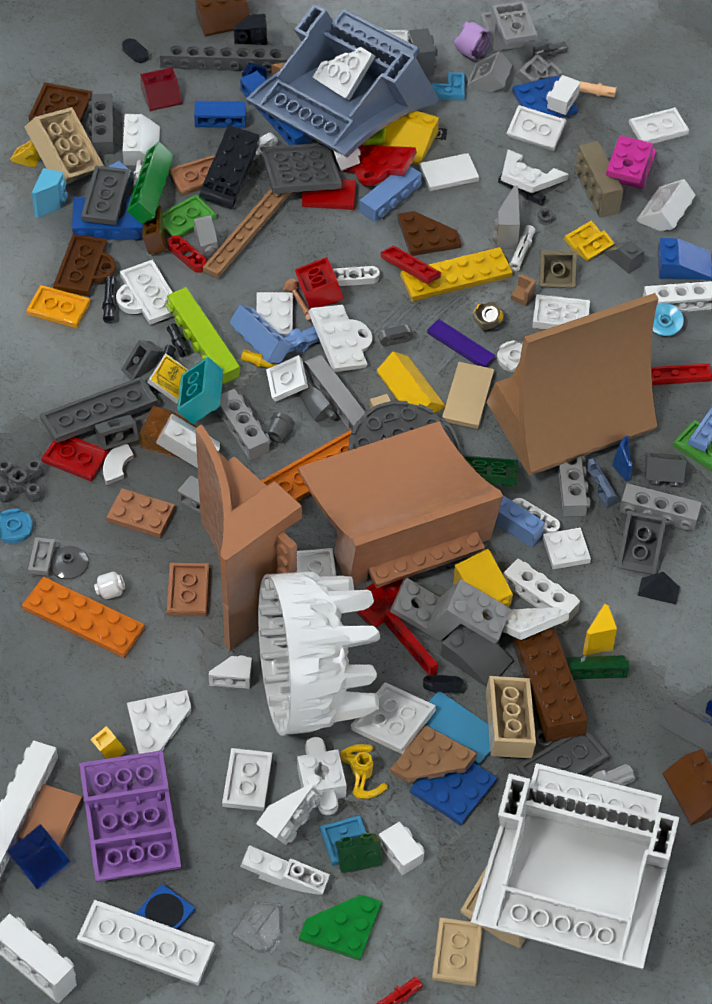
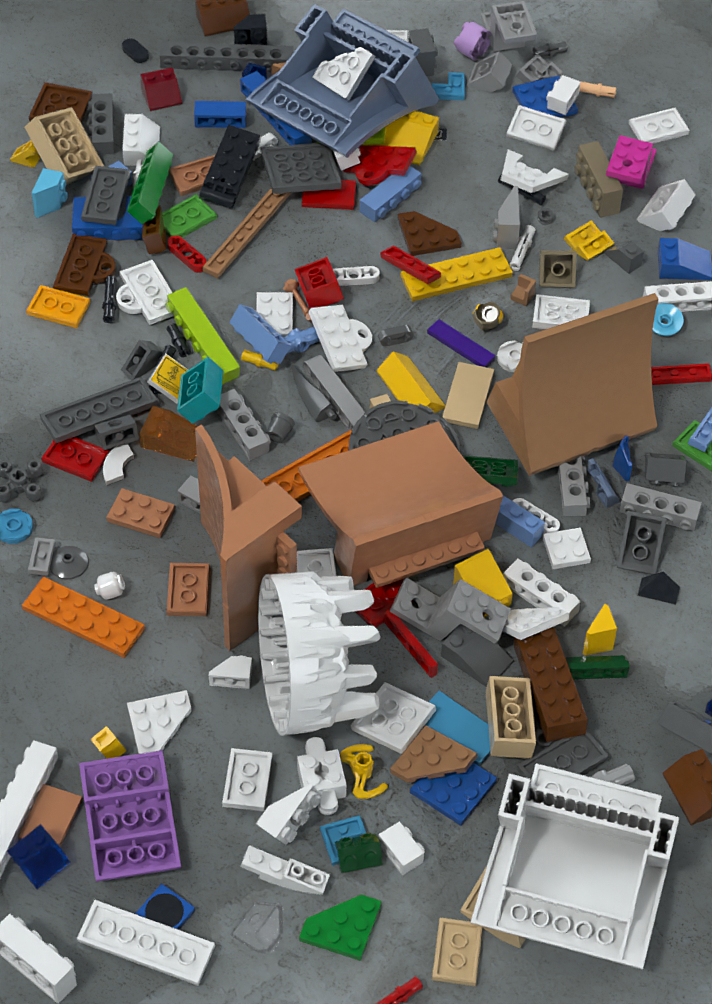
white slope [156,414,220,468] -> none
light grey slope [194,215,218,257] -> none
white plate [266,355,308,402] -> none
white tile [419,153,479,191] -> none
black tile [423,675,463,693] -> none

